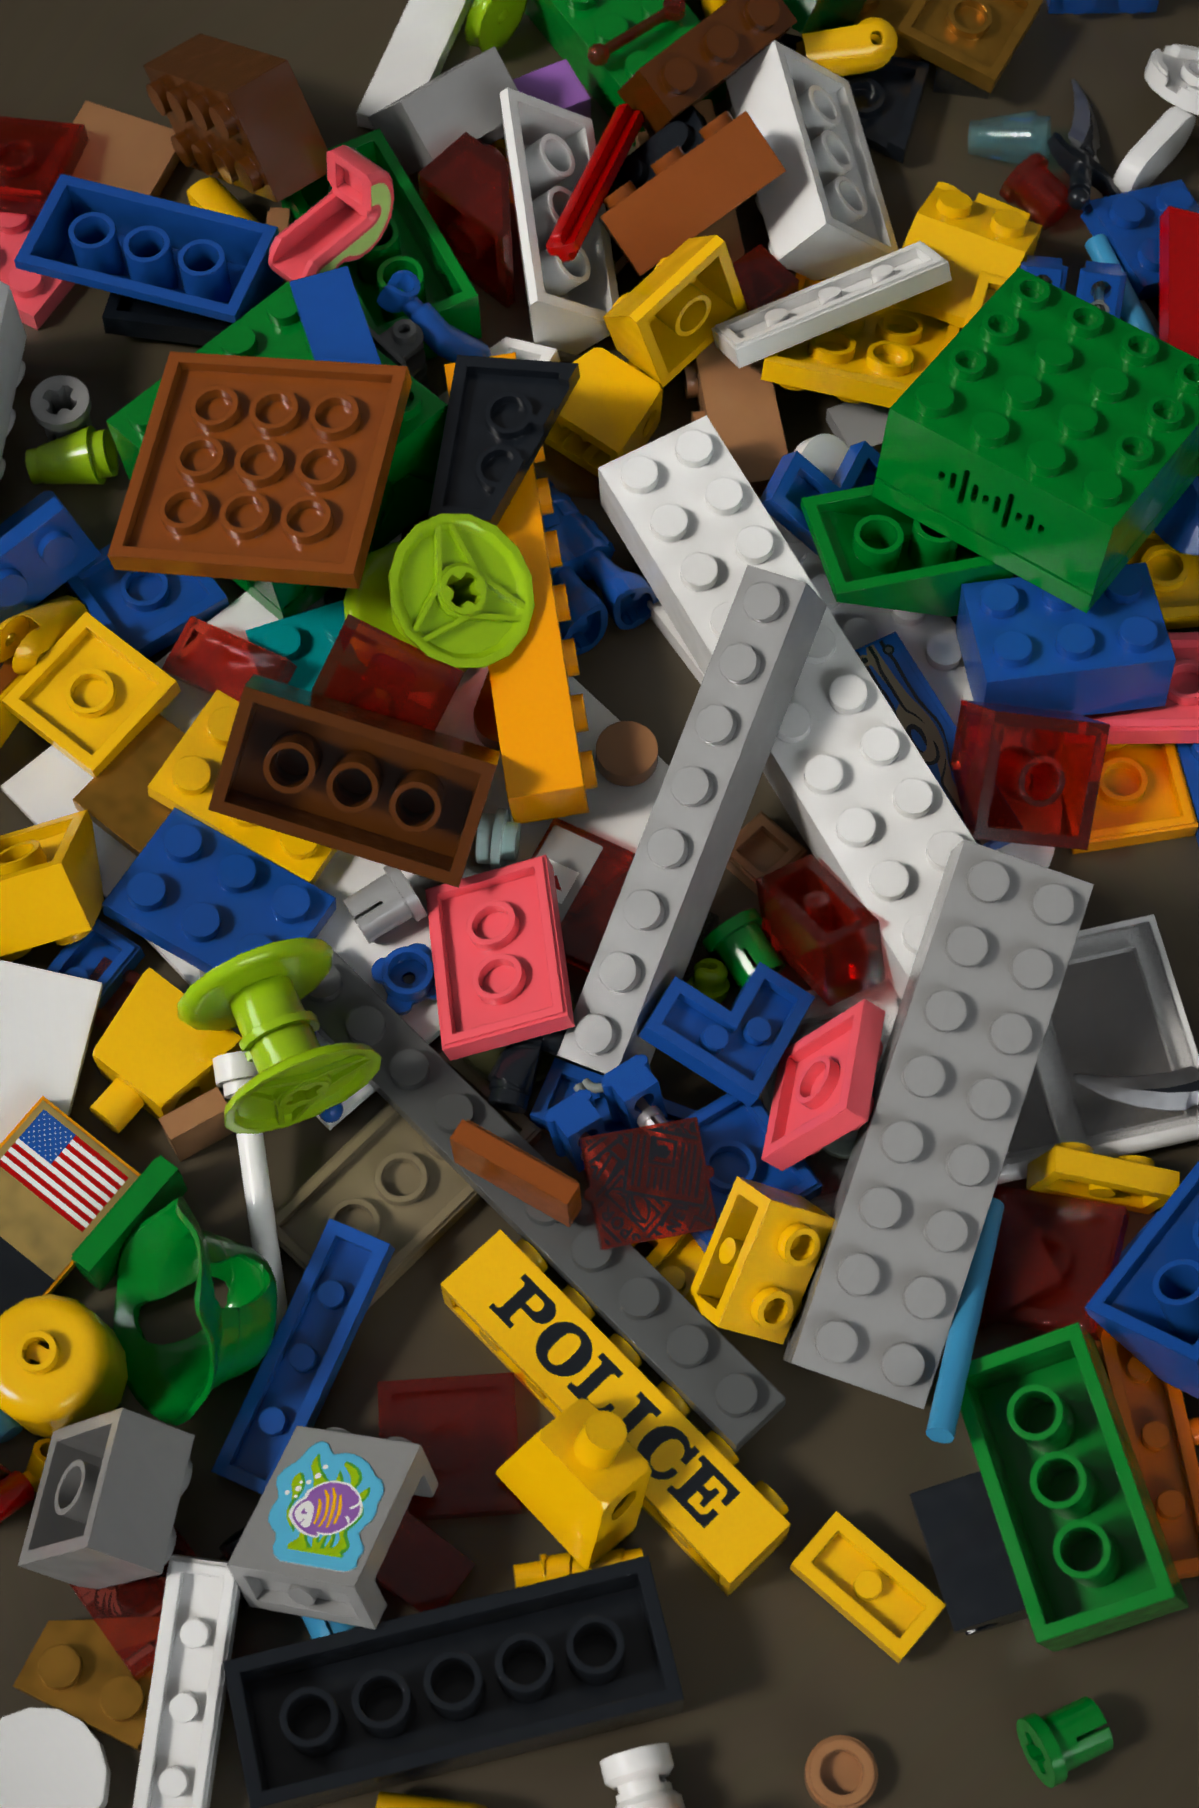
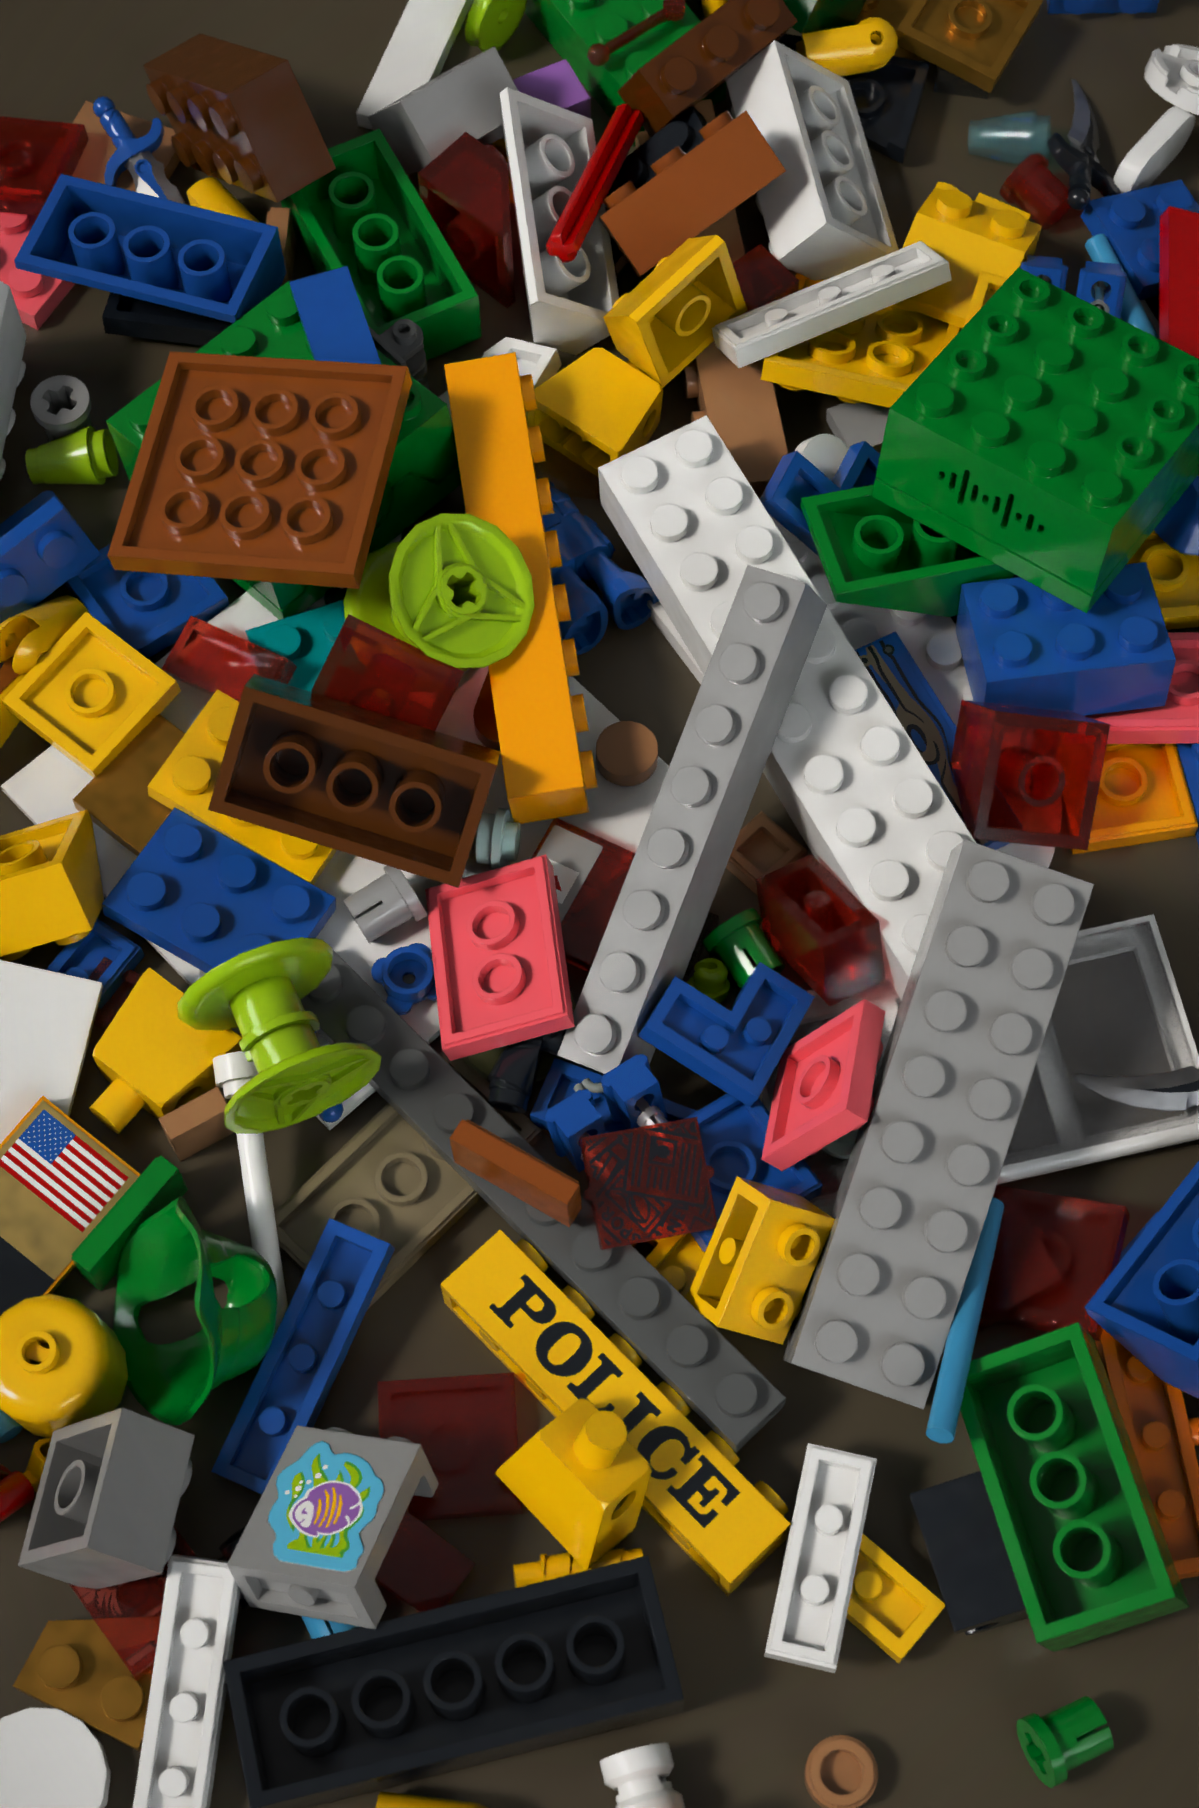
coral animal [268,145,394,281] -> none
blue arm [377,270,491,363] -> none
black wing [428,355,580,526] -> none
yellow plate [1026,1142,1180,1215] -> none
none -> blue piece [93,96,185,204]
none -> white tile [764,1443,877,1673]

